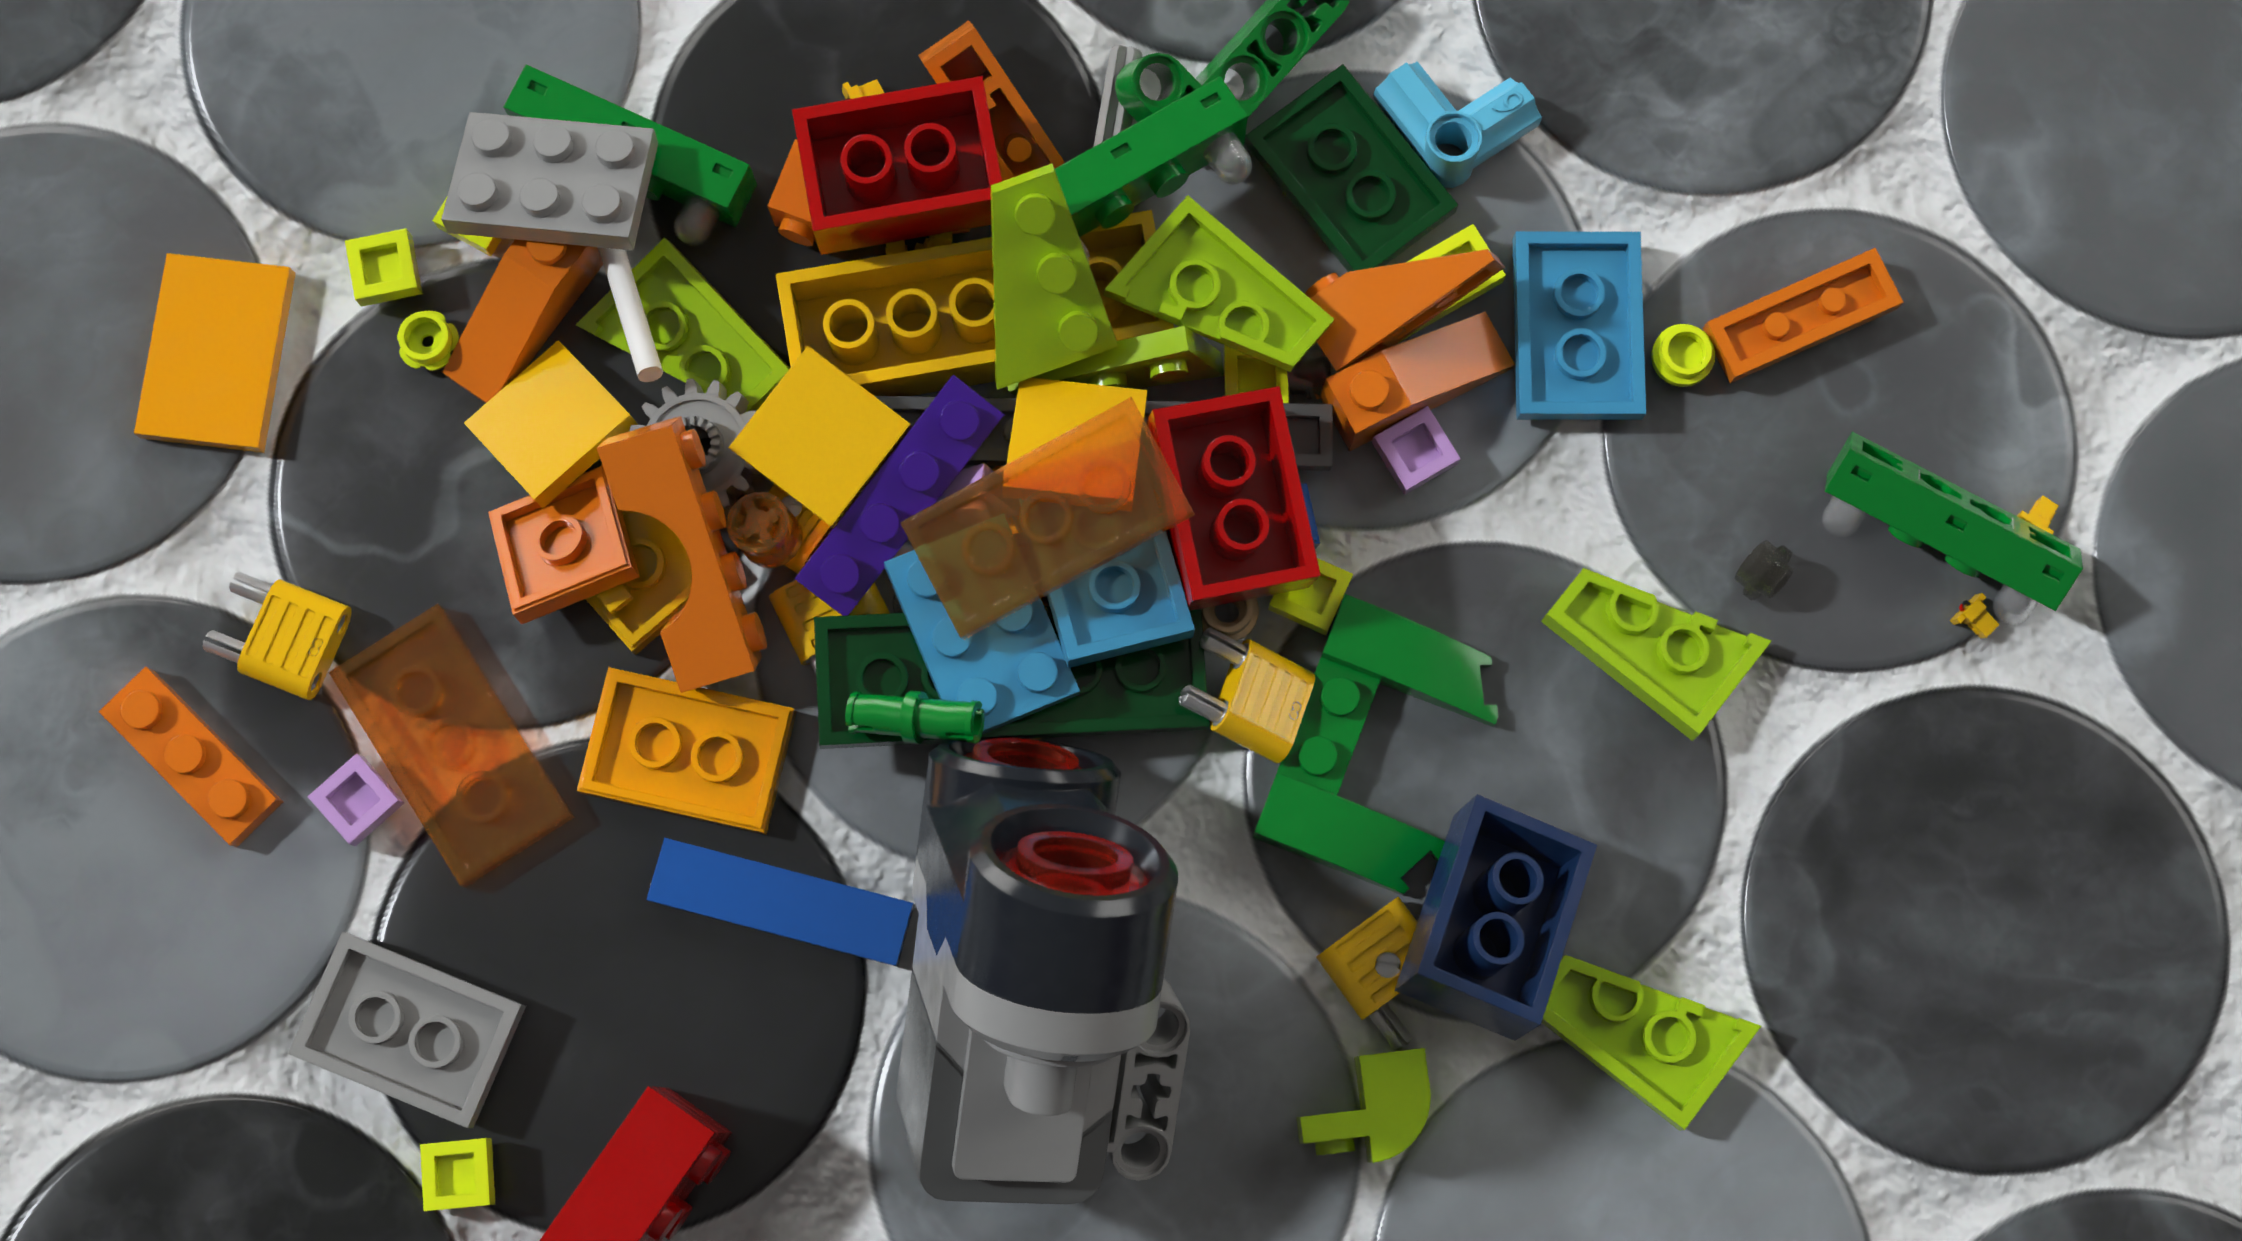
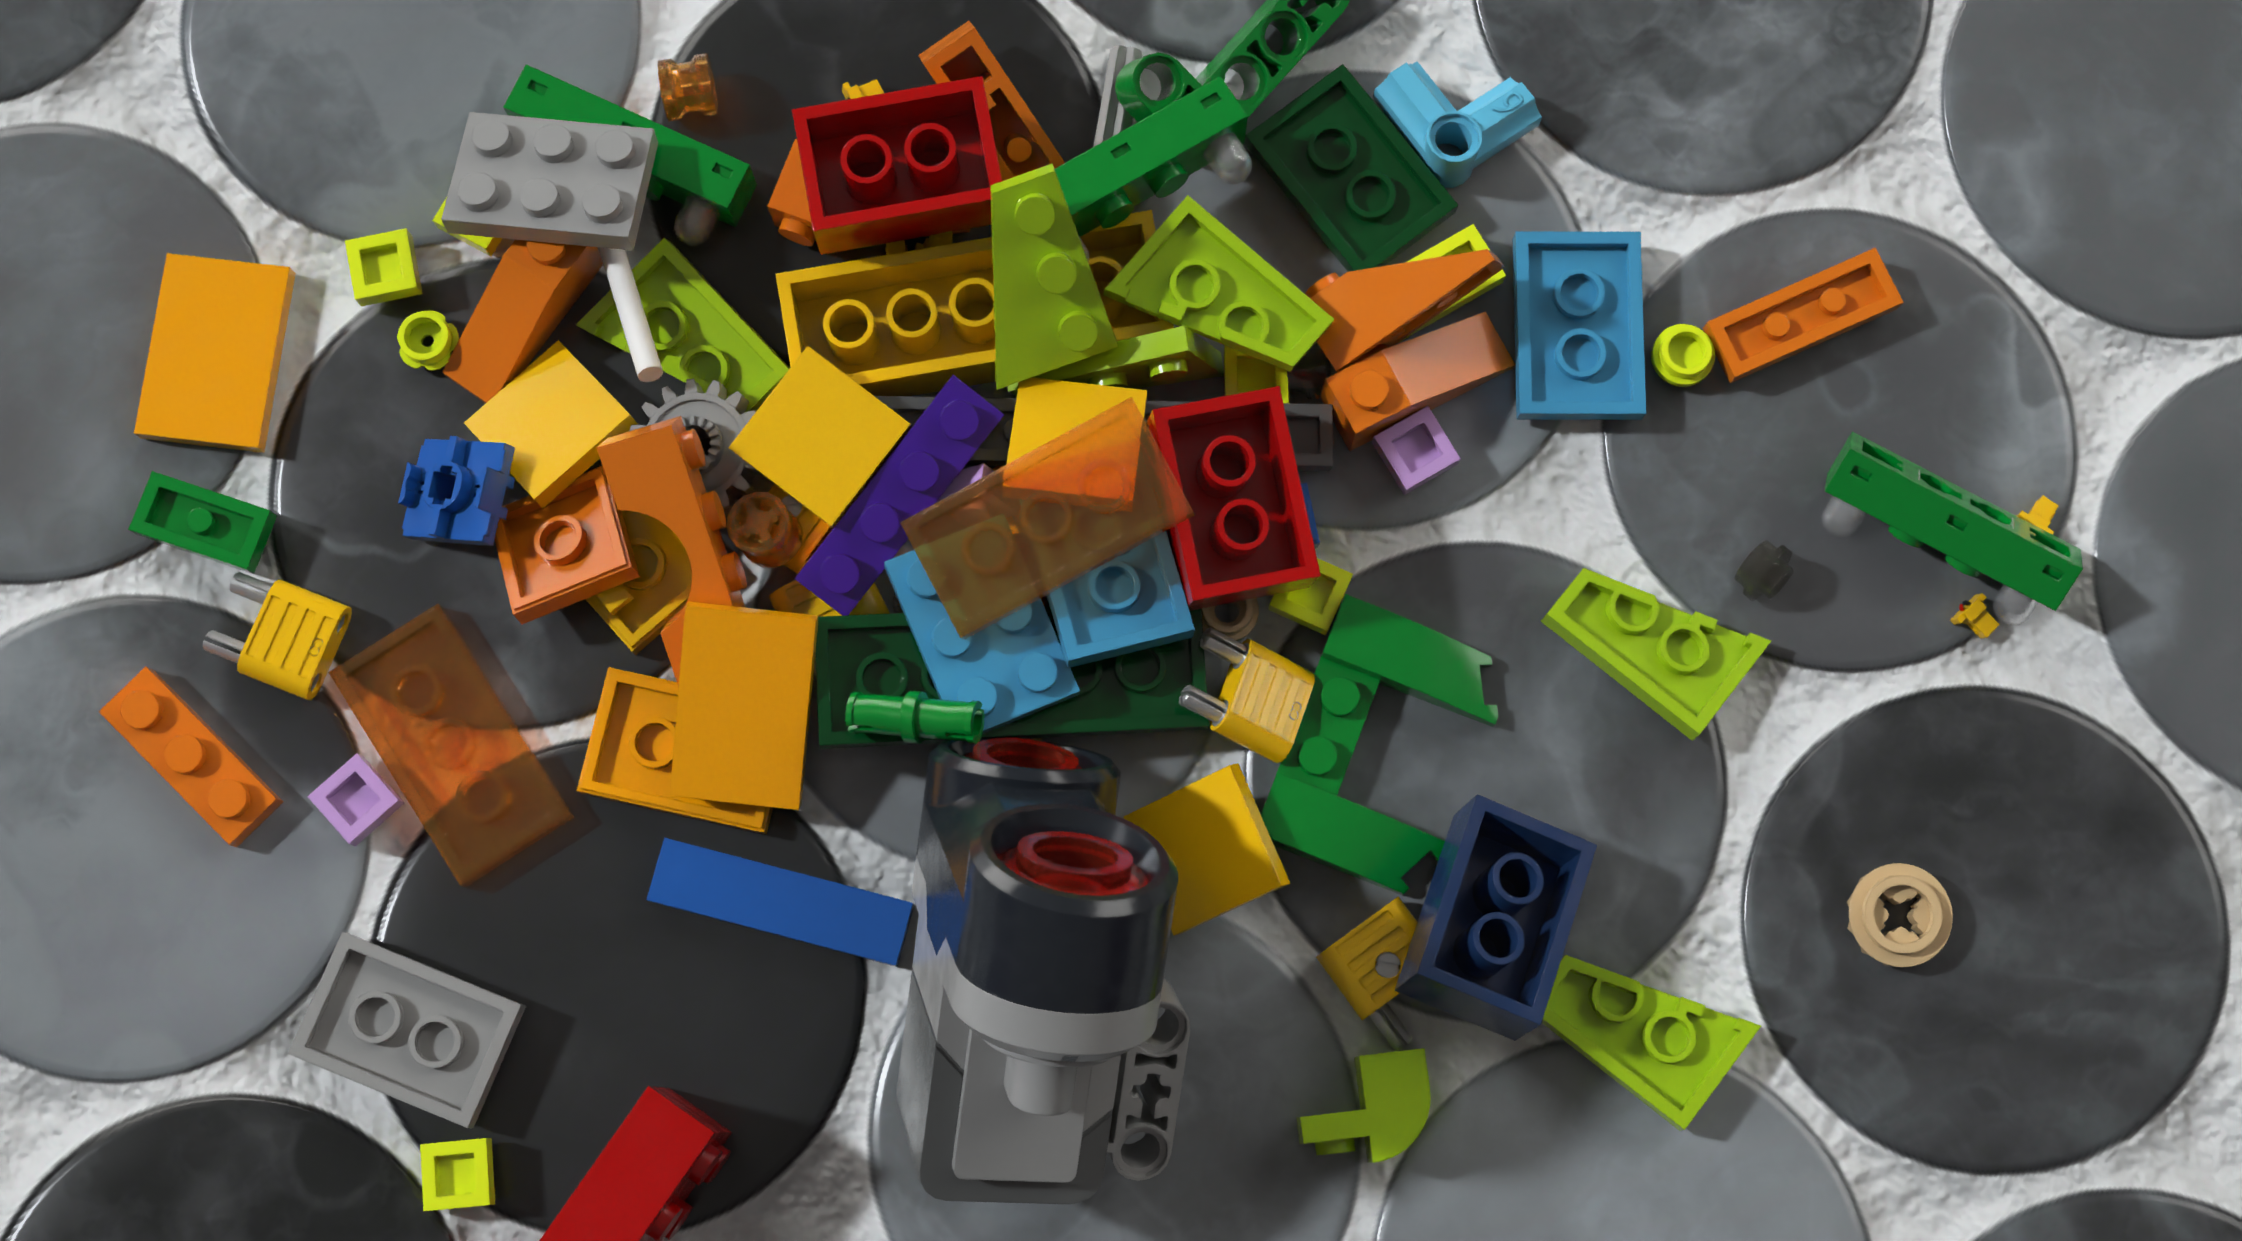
none -> green plate [128,471,277,574]
none -> blue piece [398,436,515,546]
none -> clear orange wheel [657,53,718,121]
none -> light orange tile [670,601,819,810]
none -> yellow tile [1123,764,1290,936]
none -> tan gear [1847,863,1953,967]

